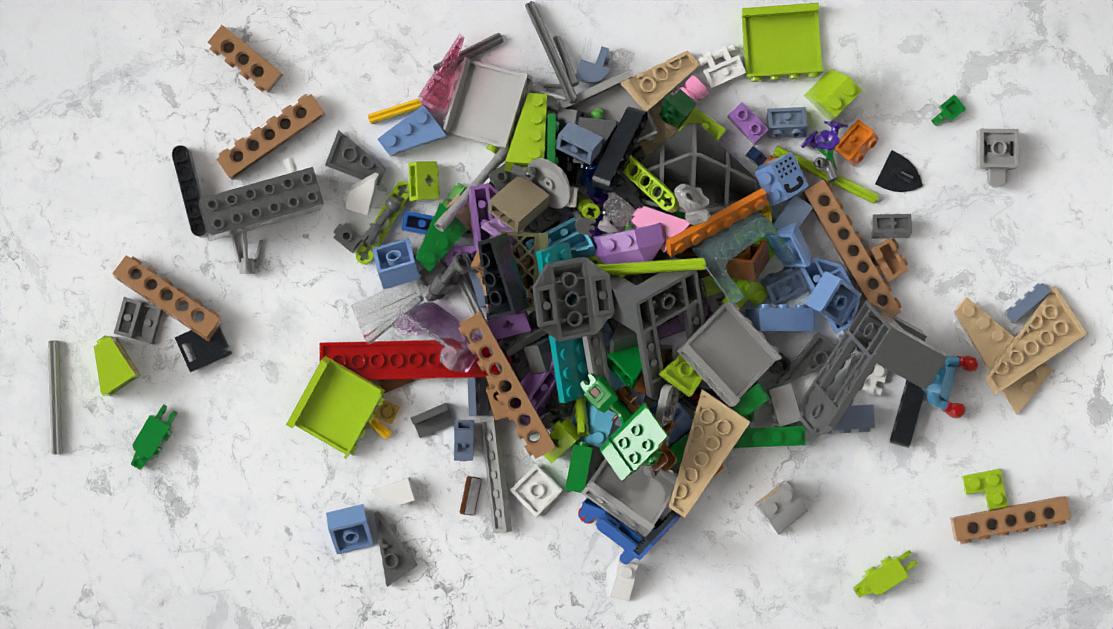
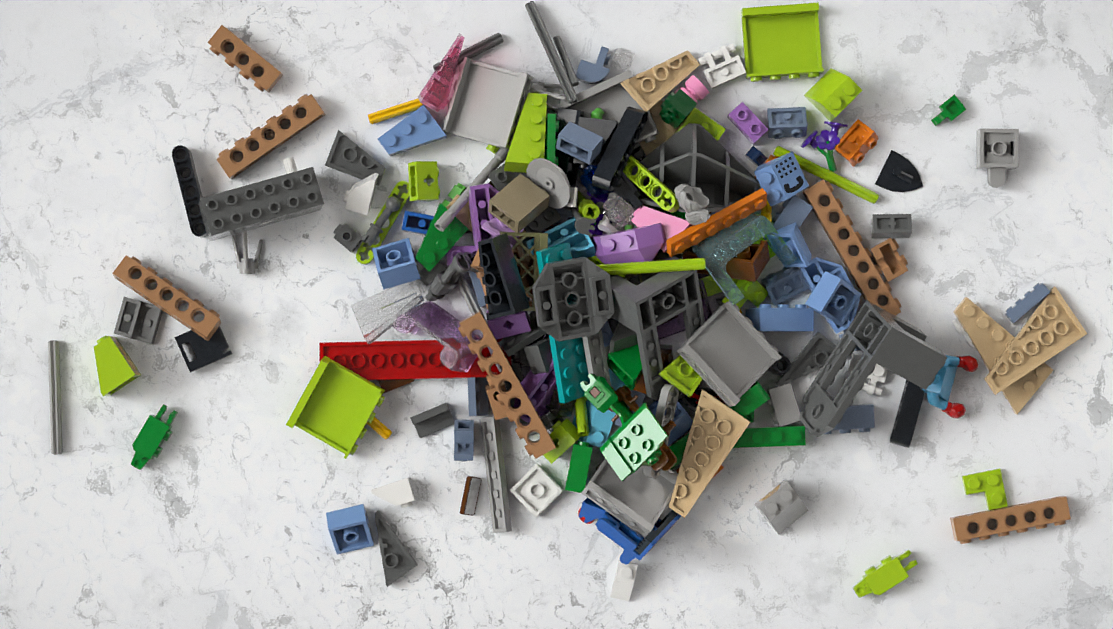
clear yellow tile [375,400,400,424] -> none
dark grey arm [511,164,537,180] -> none
dark grey arm [814,157,838,182] -> none

